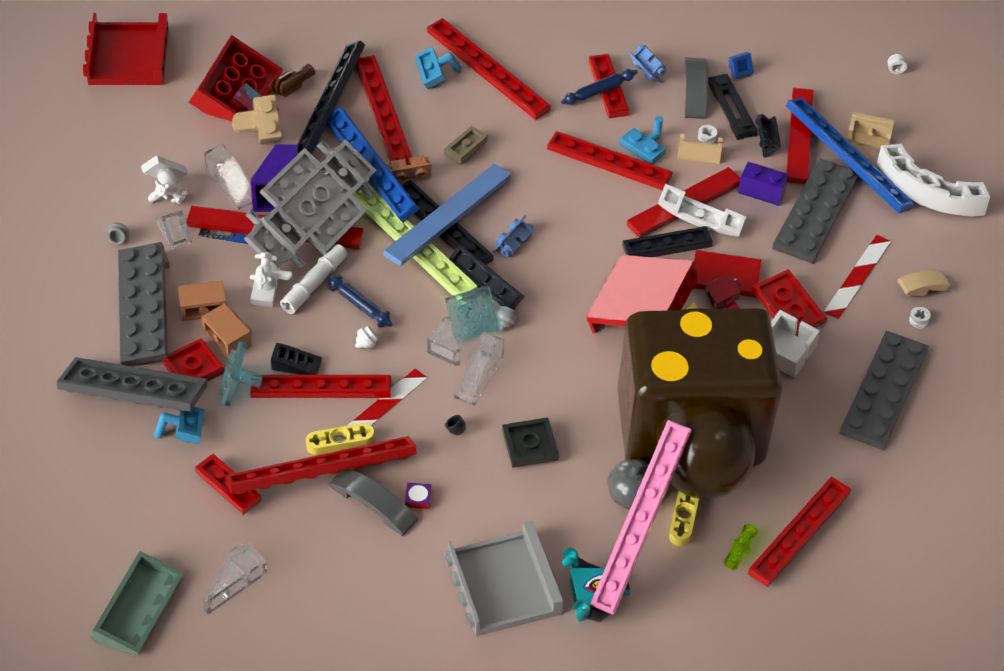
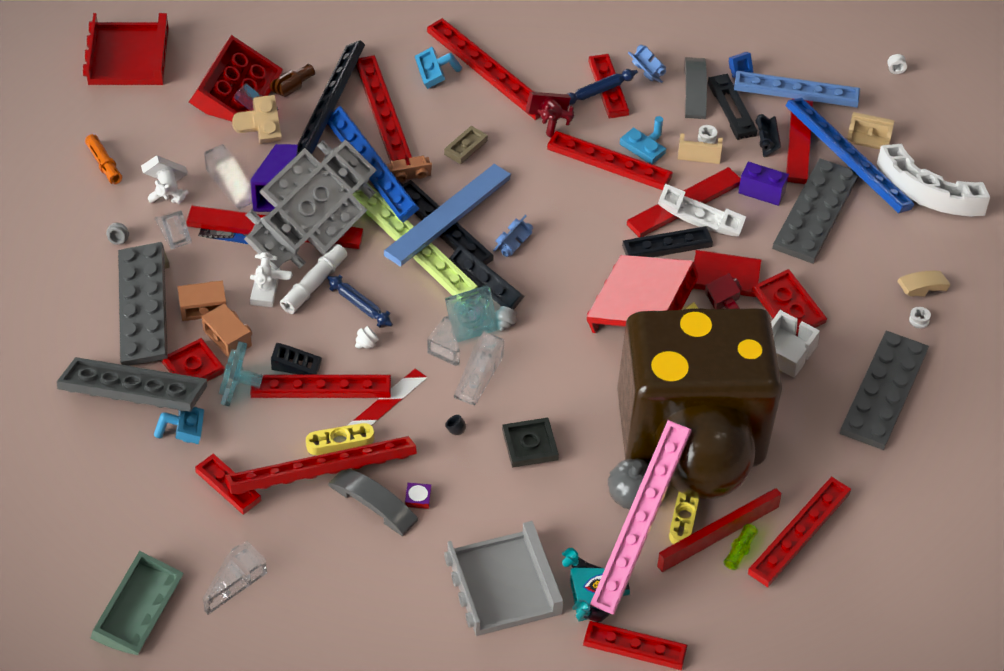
sticker [824,235,891,319] -> none
none -> orange pin [85,134,122,184]
none -> dark red piece [525,92,574,138]
none -> red tile [583,621,688,670]
none -> red tile [657,488,782,572]
none -> medium blue tile [734,71,860,108]

